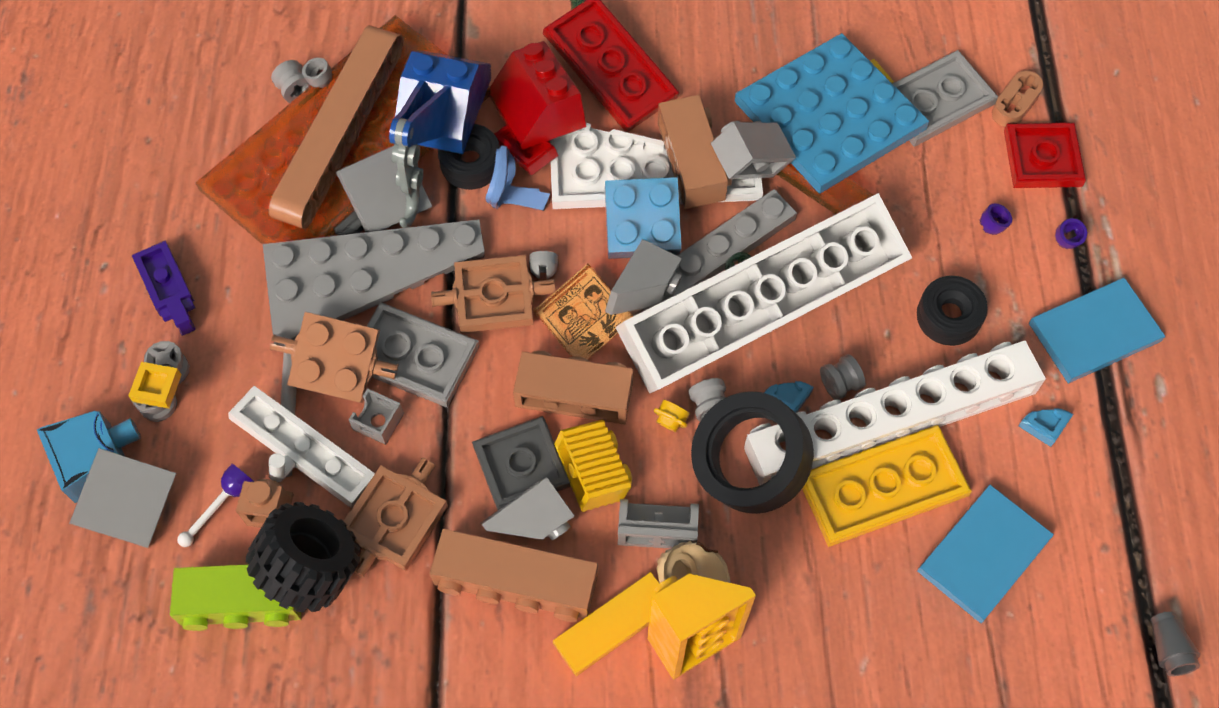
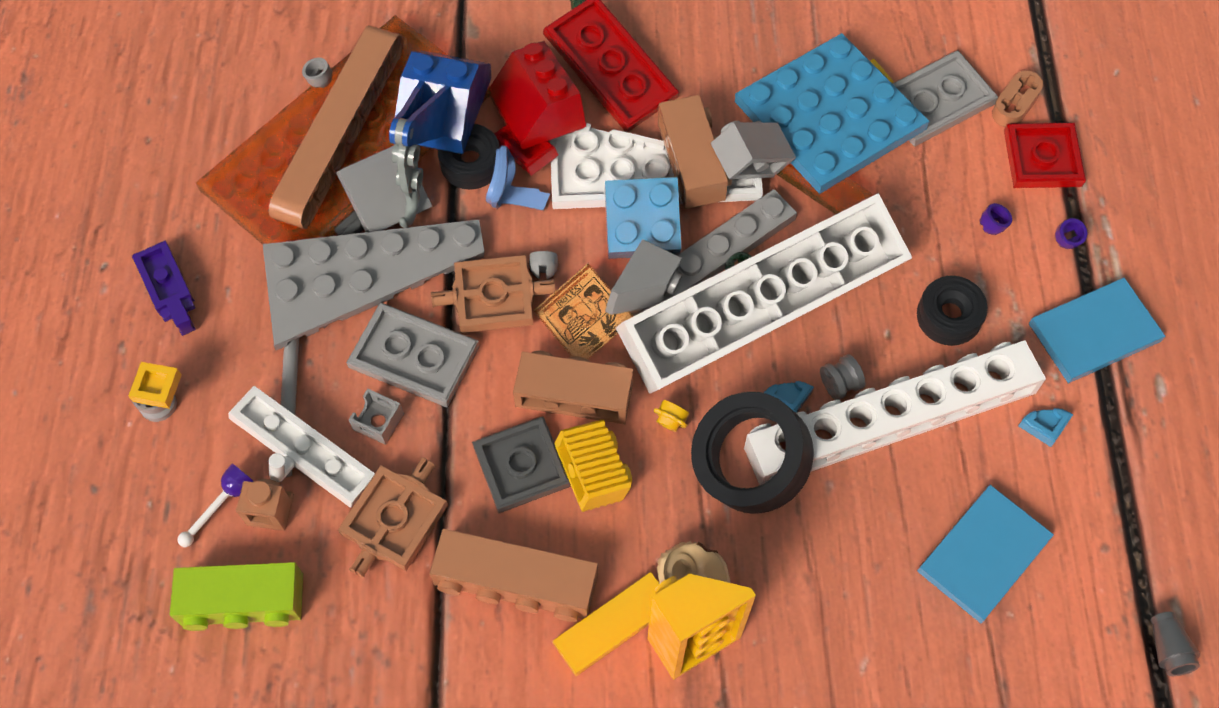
dark azure torso [37,411,141,503] -> none
light grey tile [69,448,177,548] -> none
light grey wheel [144,341,190,384] -> none
black tyre [246,502,360,612] -> none
nougat plate [270,312,399,403] -> none
light grey wheel [271,60,314,103] -> none
light grey slope [481,477,574,540] -> none
light grey hinge [618,499,699,549] -> none
light grey wheel [688,378,726,422] -> none
yellow tile [802,425,972,547] -> none

